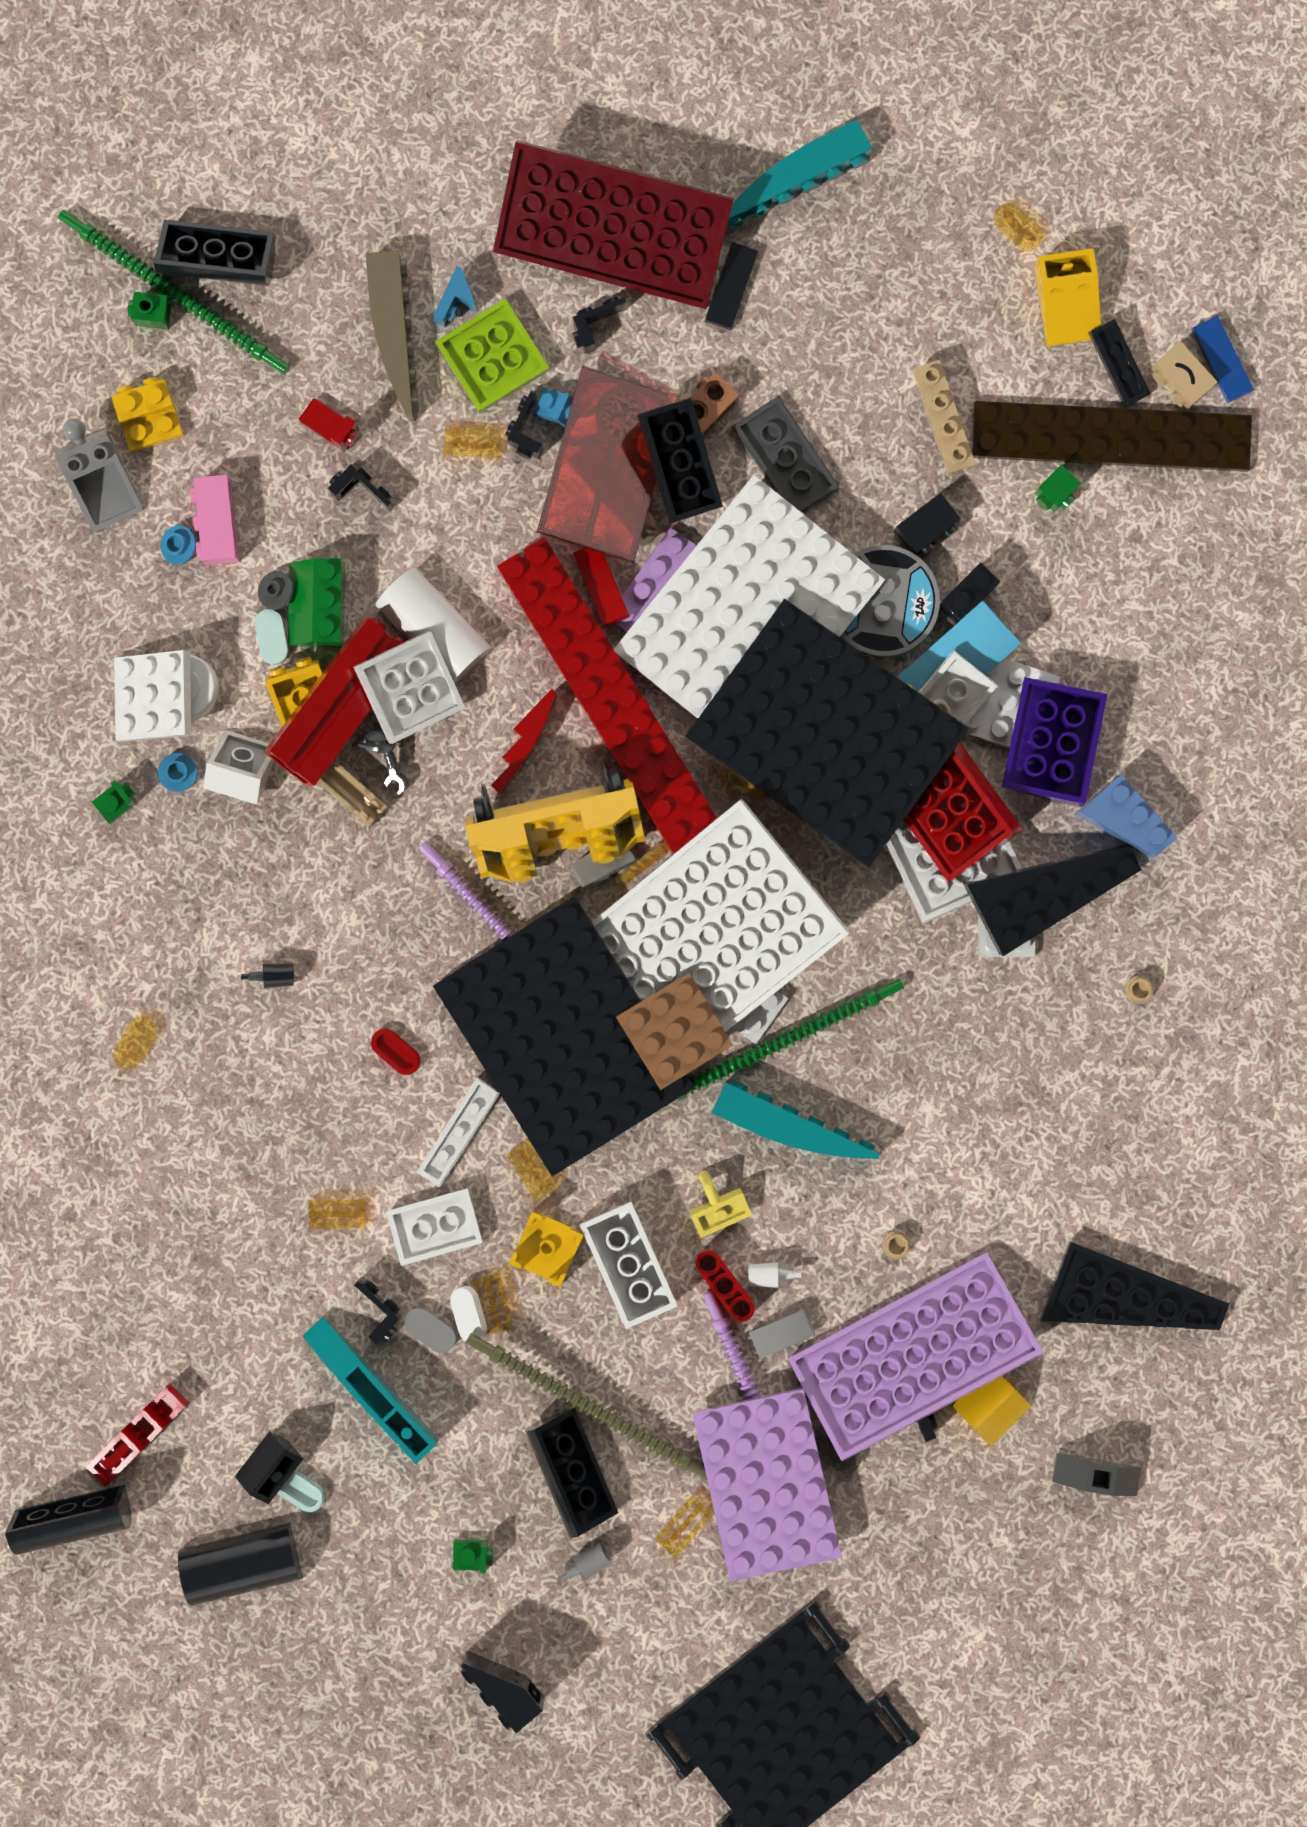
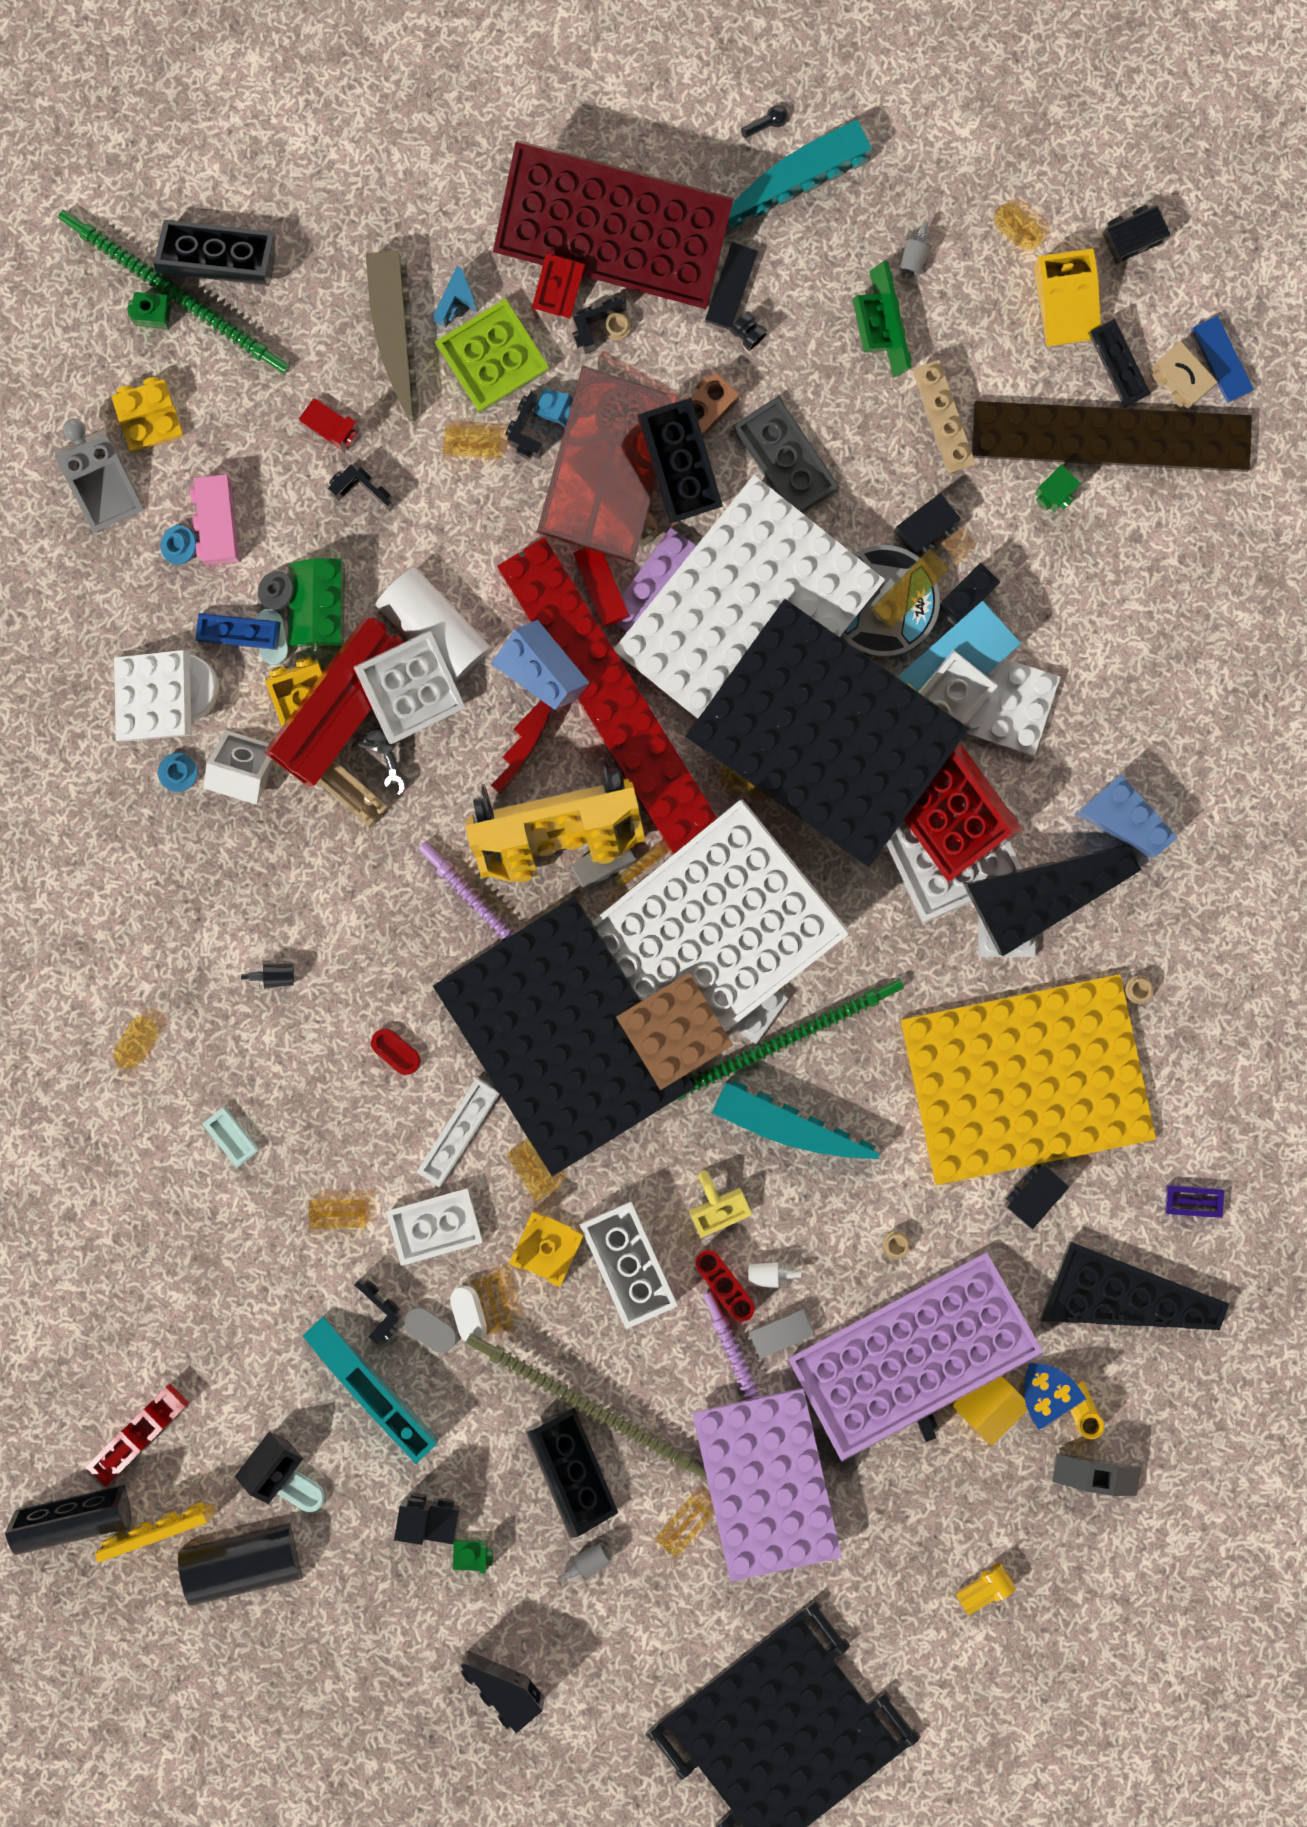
green bracket [92,780,137,824] -> none
dark purple slope [1001,677,1108,807] -> none
none -> yellow tile [95,1501,216,1563]
none -> blue tile [195,613,281,650]
none -> light aqua tile [202,1106,260,1168]
none -> black brick [394,1493,460,1545]
none -> medium blue wedge [491,620,589,710]
none -> red plate [532,252,585,319]
none -> tan plate [603,312,631,341]
none -> black wheel [729,311,768,351]
none -> black bar [741,105,789,138]
none -> green bracket [852,261,912,377]
none -> clear yellow tile [871,549,949,628]
none -> light grey piece [899,222,933,276]
none -> yellow plate [900,974,1156,1185]
none -> yellow piece [955,1563,1016,1616]
none -> black brick [1004,1164,1069,1230]
none -> blue shield [1024,1363,1087,1431]
none -> yellow piece [1070,1380,1104,1439]
none -> black brick [1103,205,1171,264]
none -> dark purple tile [1165,1185,1224,1218]

